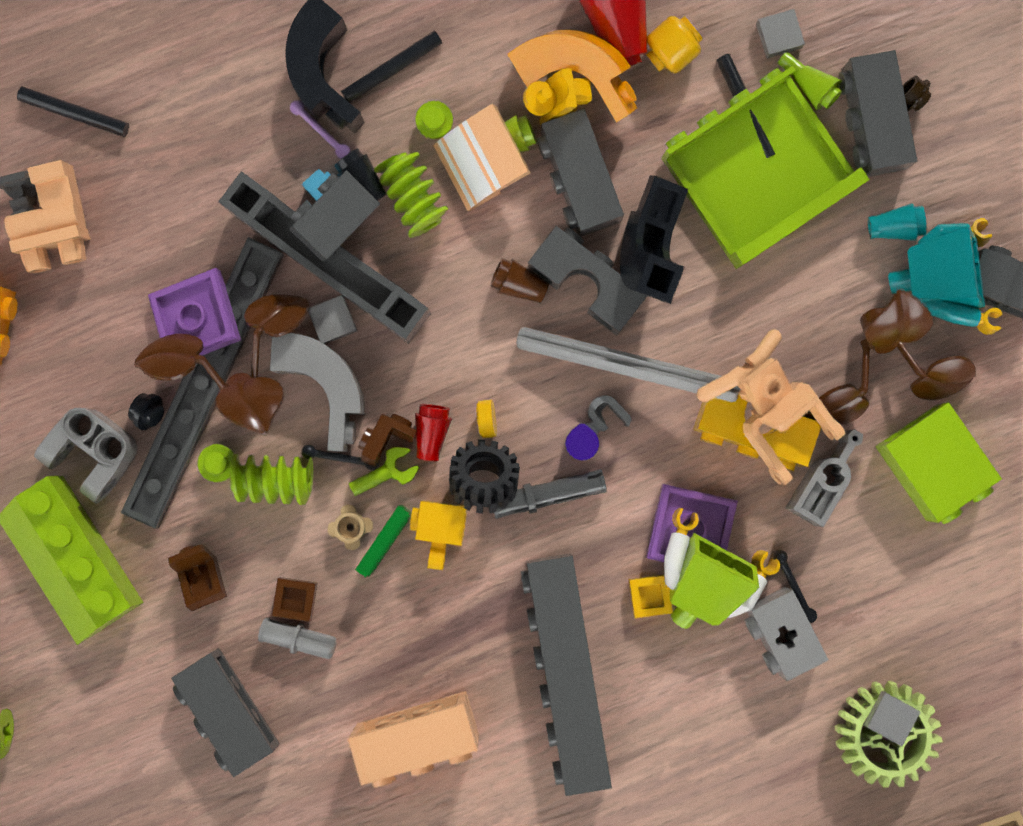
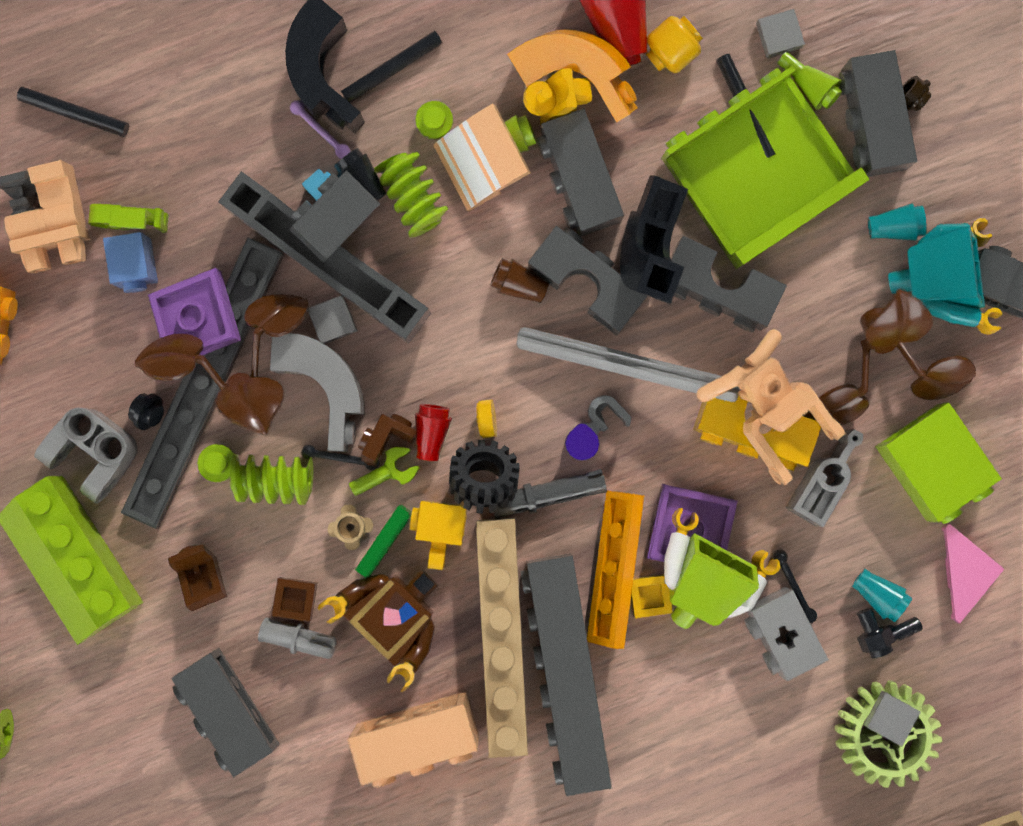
none -> lime piece [88,204,169,233]
none -> medium blue brick [103,232,158,293]
none -> reddish brown torso [318,570,438,692]
none -> tan arch [476,518,528,758]
none -> light orange plate [587,490,644,649]
none -> dark grey arch [670,236,787,333]
none -> teal cone [851,568,913,622]
none -> black piece [857,608,923,658]
none -> bright pink tile [942,523,1004,623]

